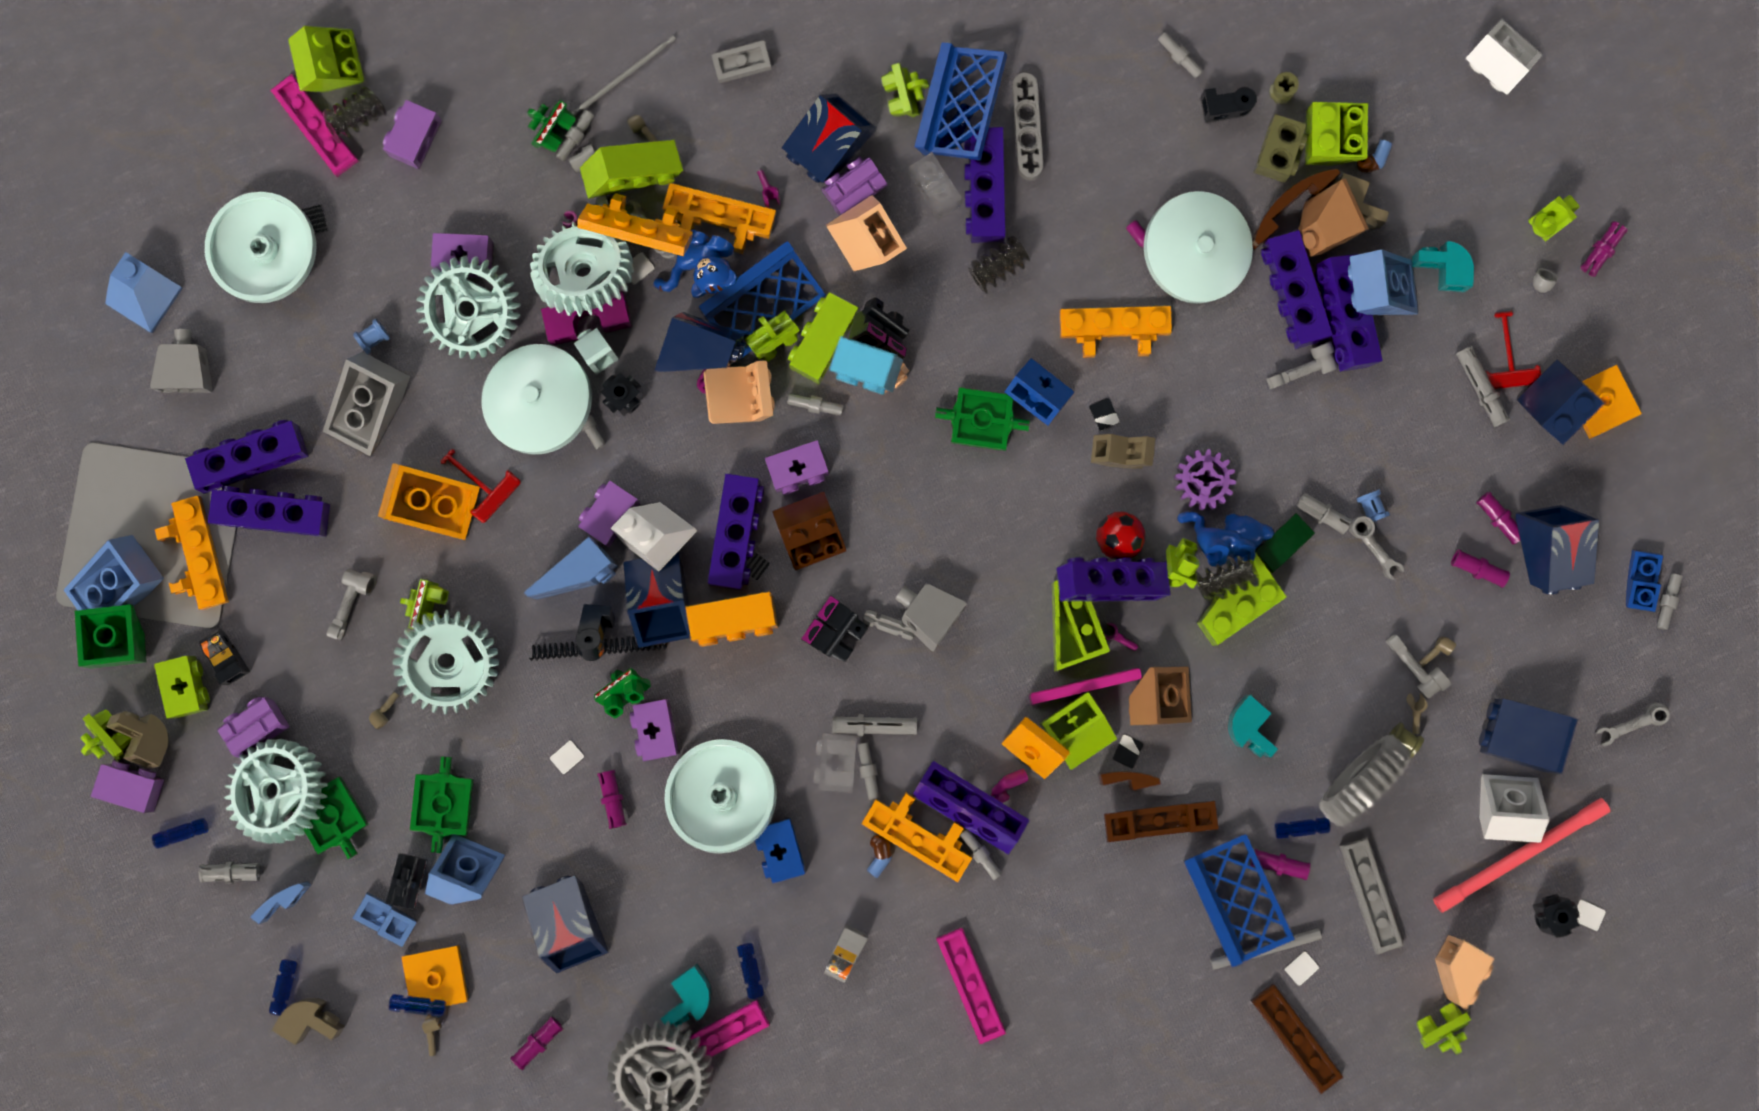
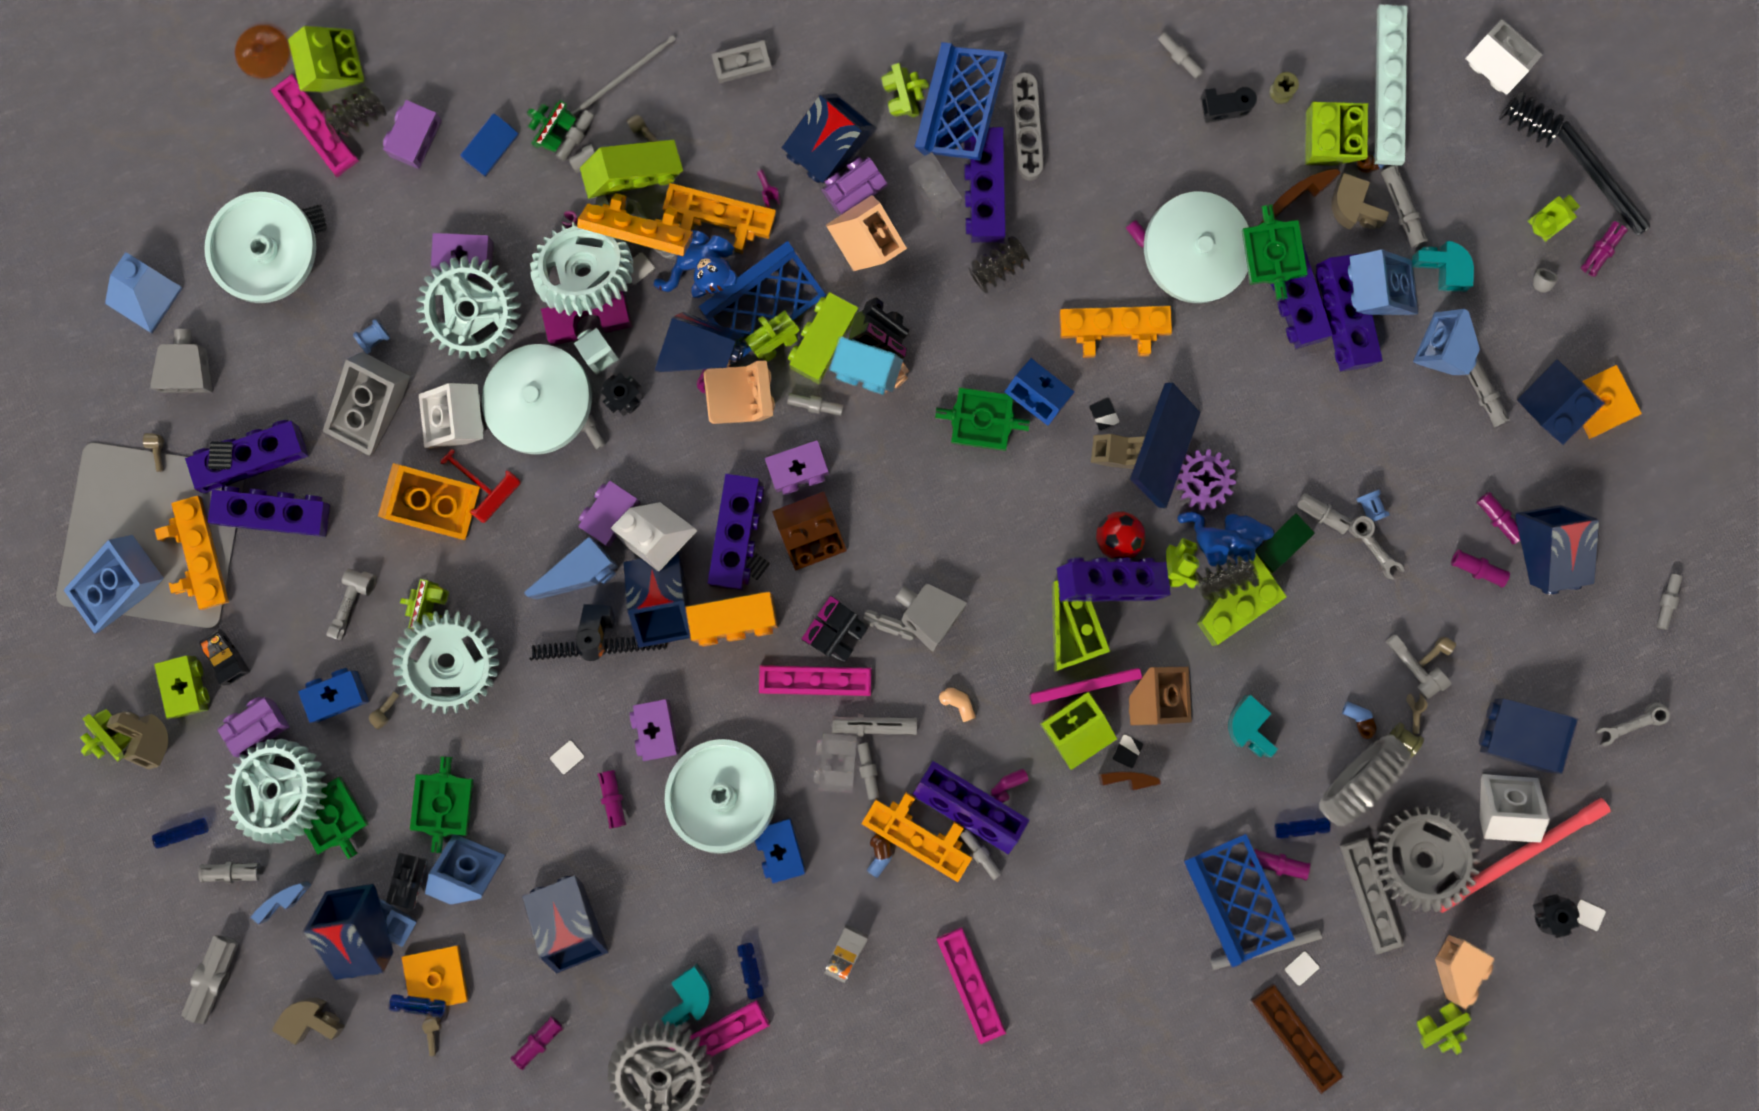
green slope [74,604,147,669] -> none
medium lavender brick [91,760,164,813] -> none
clear blue axle [269,959,297,1016] -> none
green hips [594,668,651,719] -> none
light orange plate [1001,717,1070,779] -> none
magenta hand [1103,623,1138,651] -> none
reddish brown slope [1104,801,1219,842] -> none
olive brick [1254,114,1308,183] -> none
light grey brick [1266,342,1338,389] -> none
medium nougat slope [1299,178,1369,258] -> none
red piece [1485,311,1541,389] -> none
blue slope [1626,550,1663,612] -> none
none -> dark tan hand [143,433,164,472]
none -> light grey piece [181,934,239,1024]
none -> sticker [208,441,232,469]
none -> clear orange dish [235,25,290,79]
none -> blue brick [298,668,369,723]
none -> dark blue slope [304,883,394,980]
none -> white slope [419,383,483,449]
none -> blue slope [460,113,519,177]
none -> dark pink tile [759,665,871,696]
none -> light nougat arm [939,688,976,722]
none -> dark blue tile [1130,383,1201,508]
none -> green plate [1241,204,1308,300]
none -> arm [1342,701,1377,739]
none -> light grey gear [1372,806,1480,912]
none -> light aqua plate [1375,5,1407,166]
none -> light grey pin [1381,165,1428,248]
none -> medium blue slope [1413,309,1480,375]
none -> black piece [1499,91,1564,148]
none -> black axle [1557,121,1650,235]

